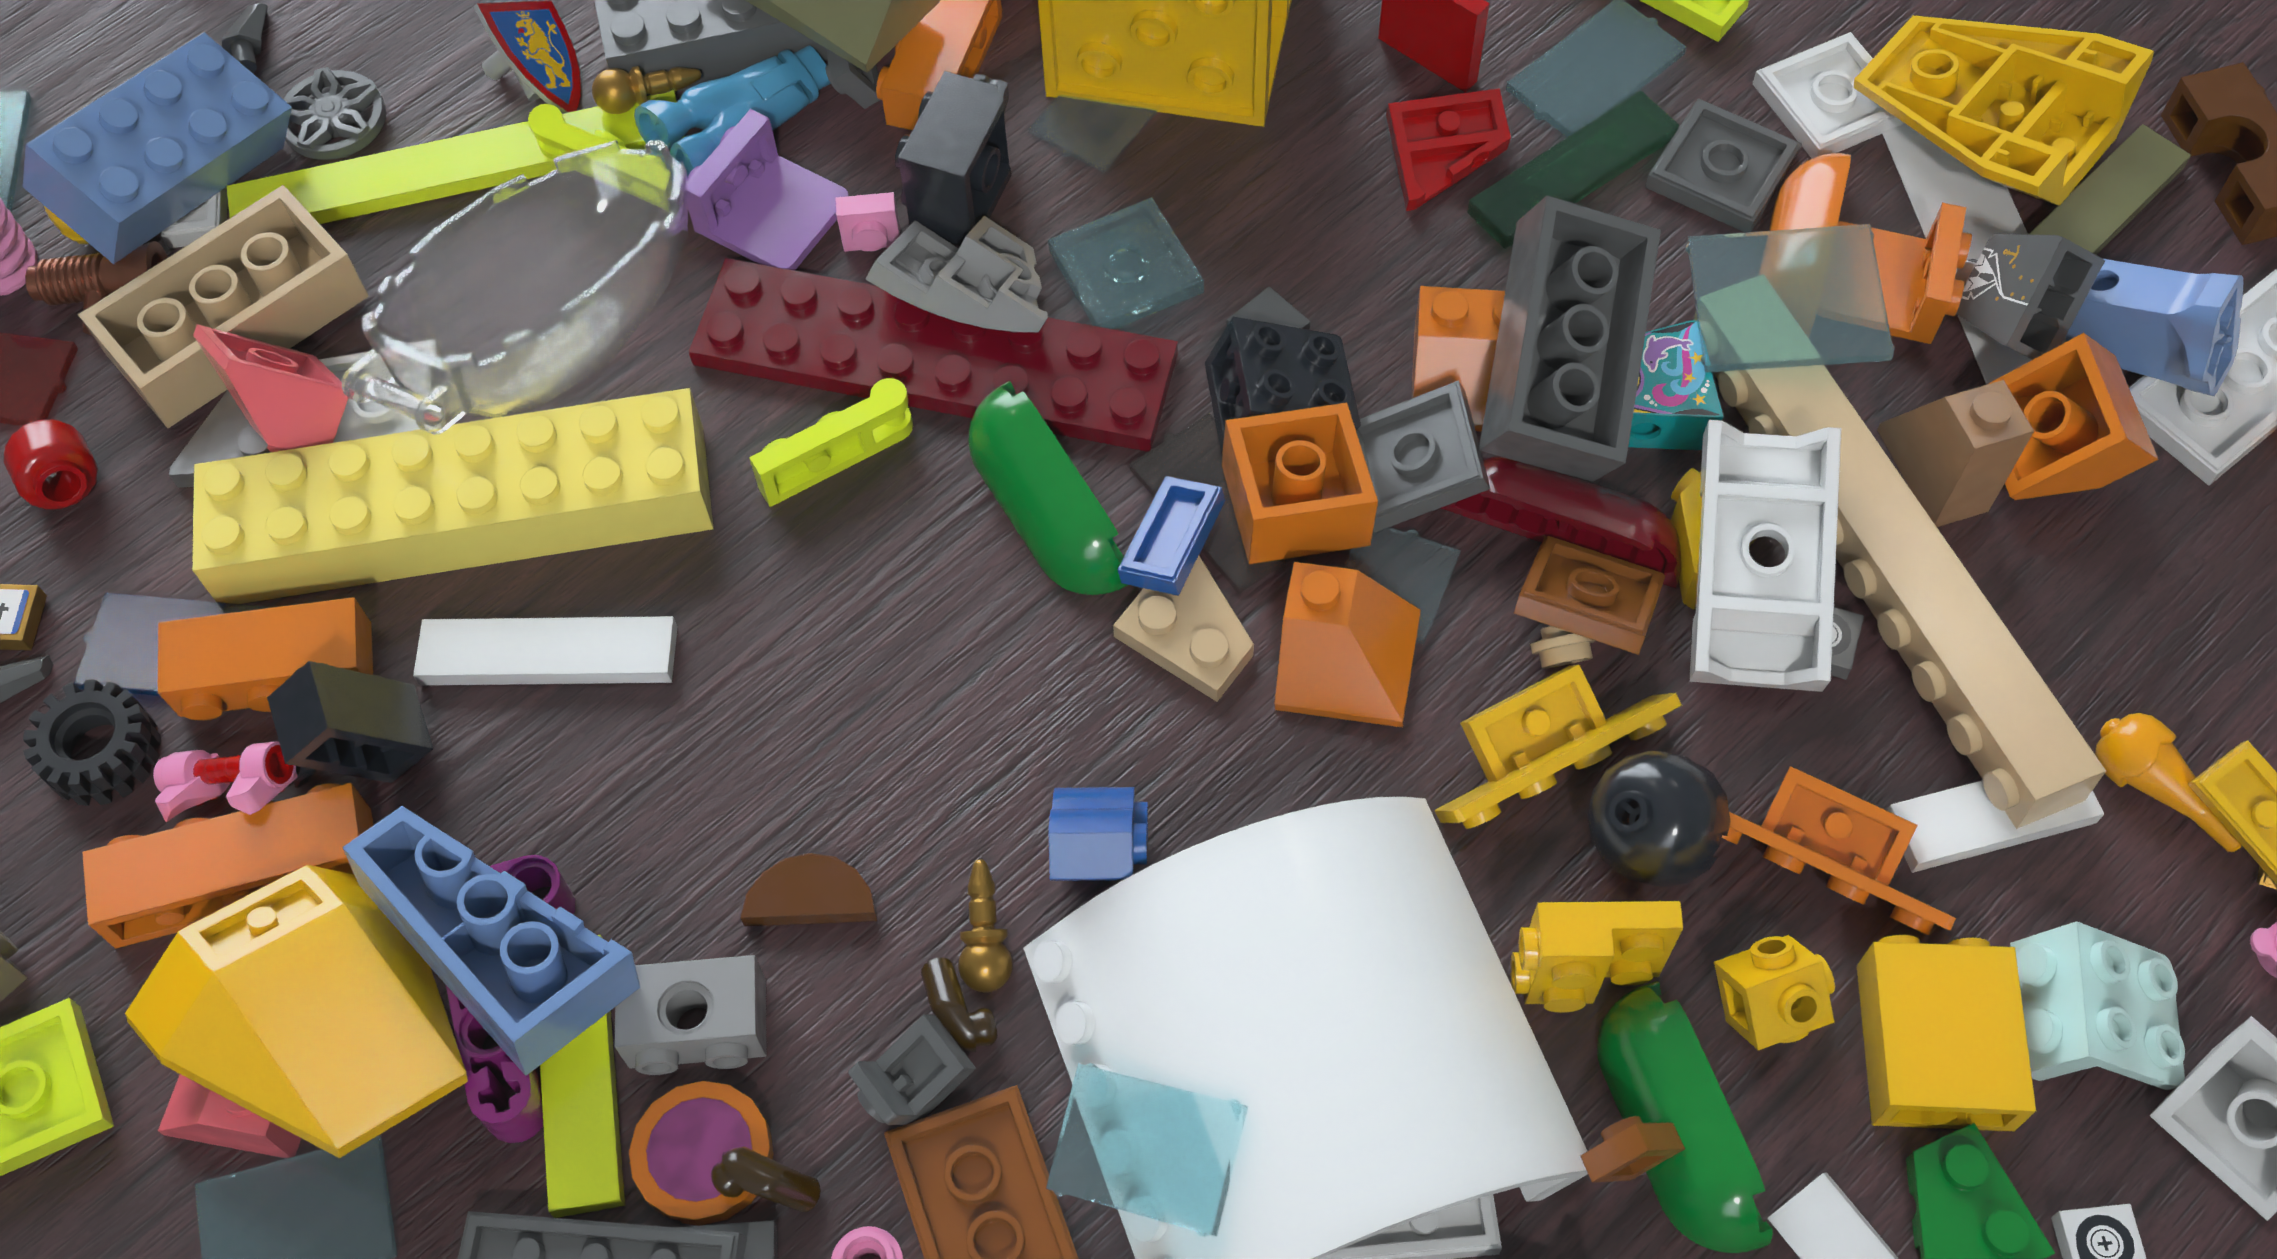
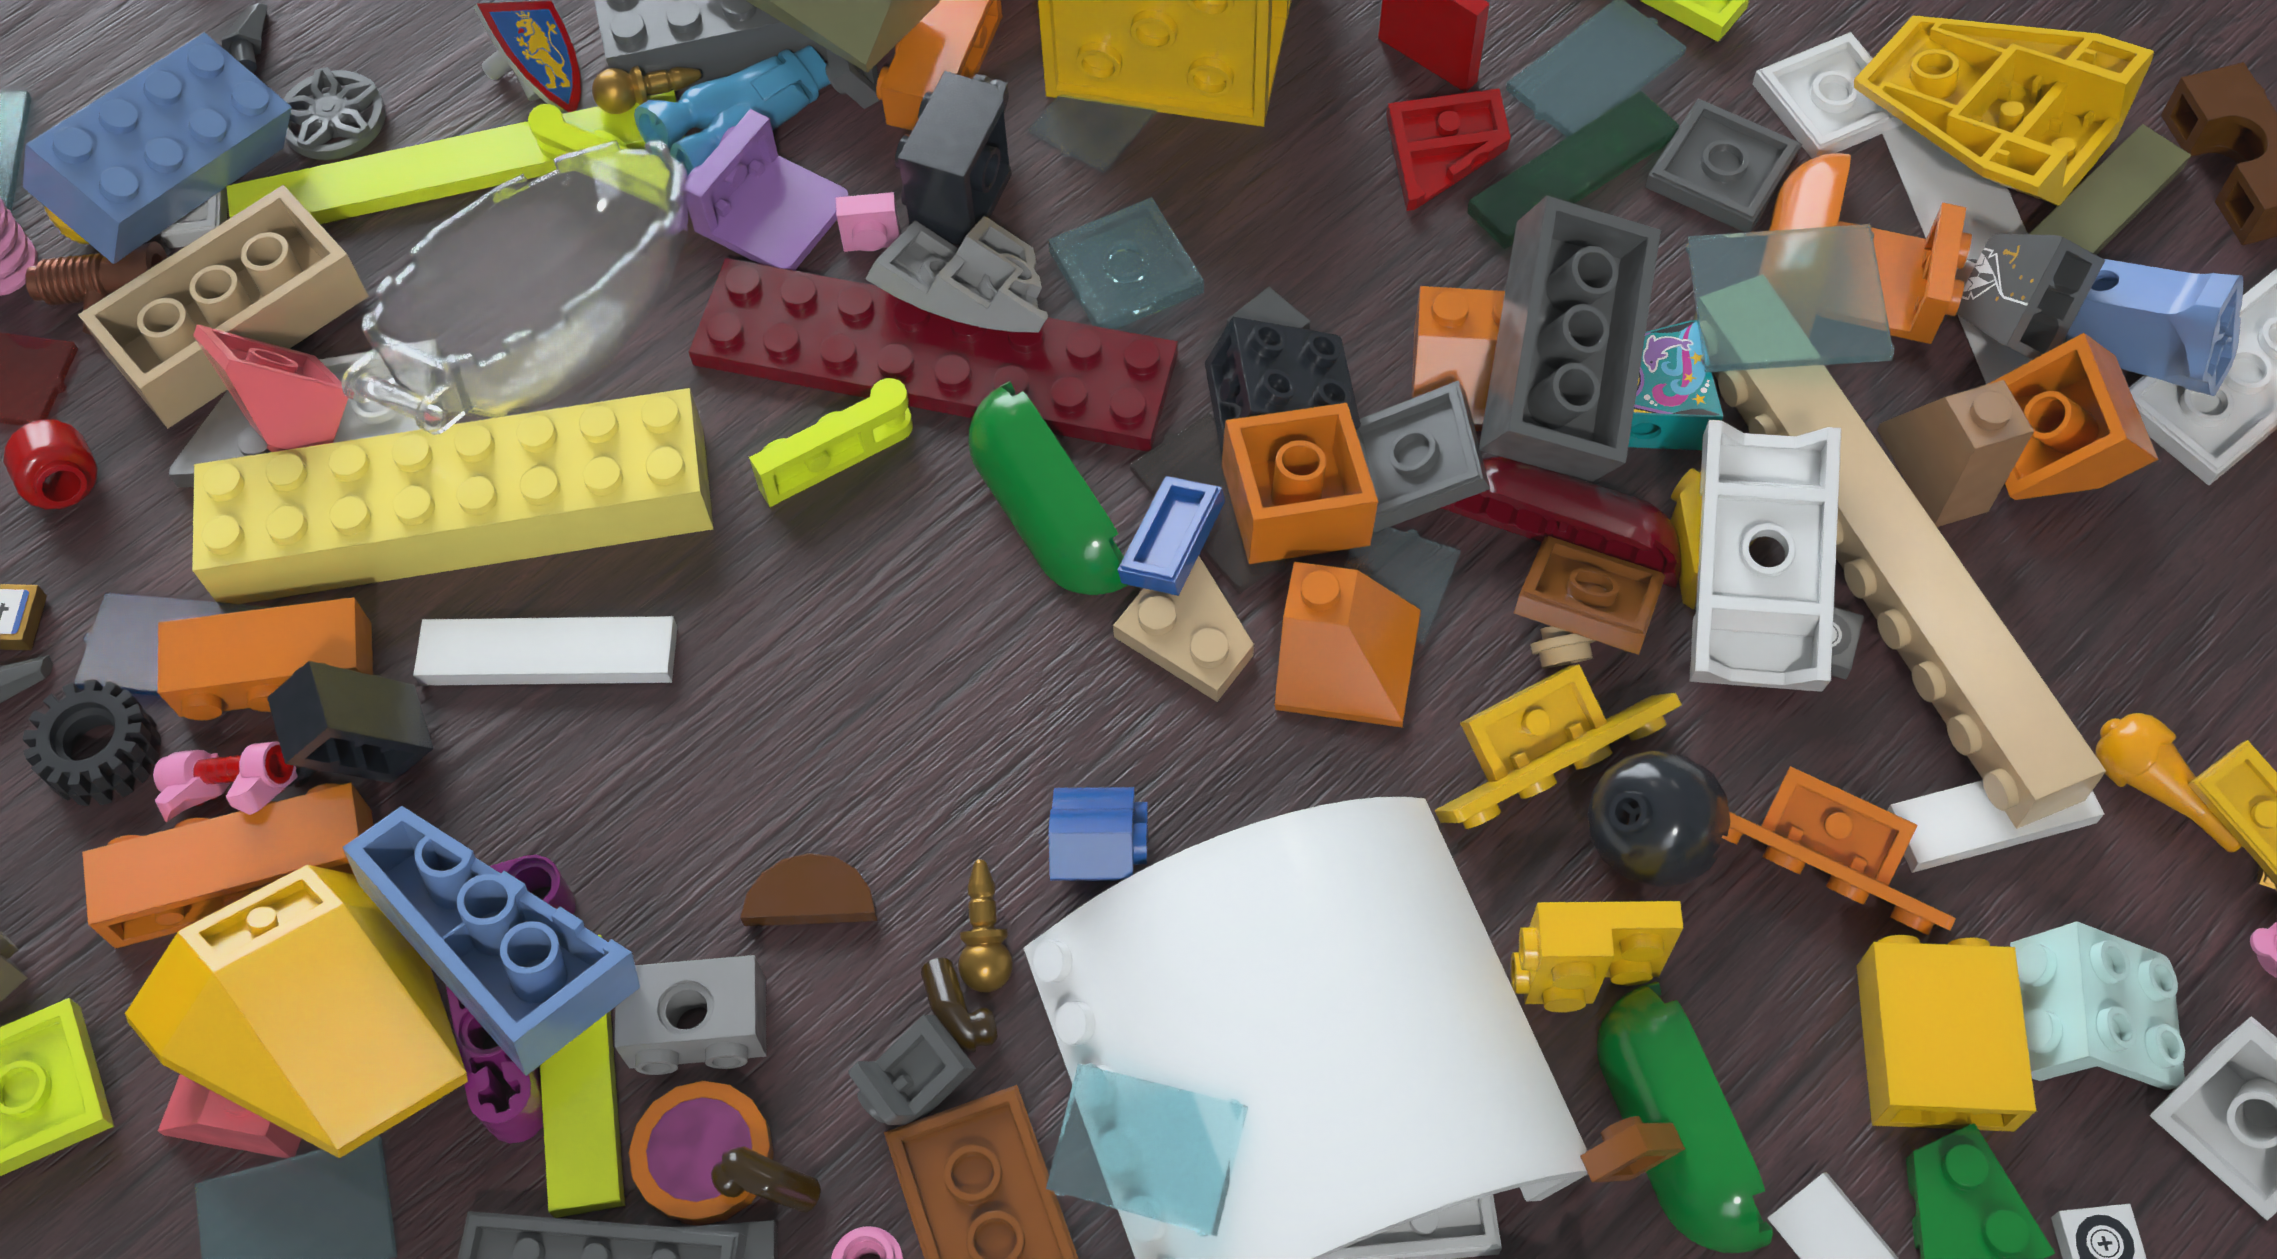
yellow brick [1714,935,1835,1050] -> none

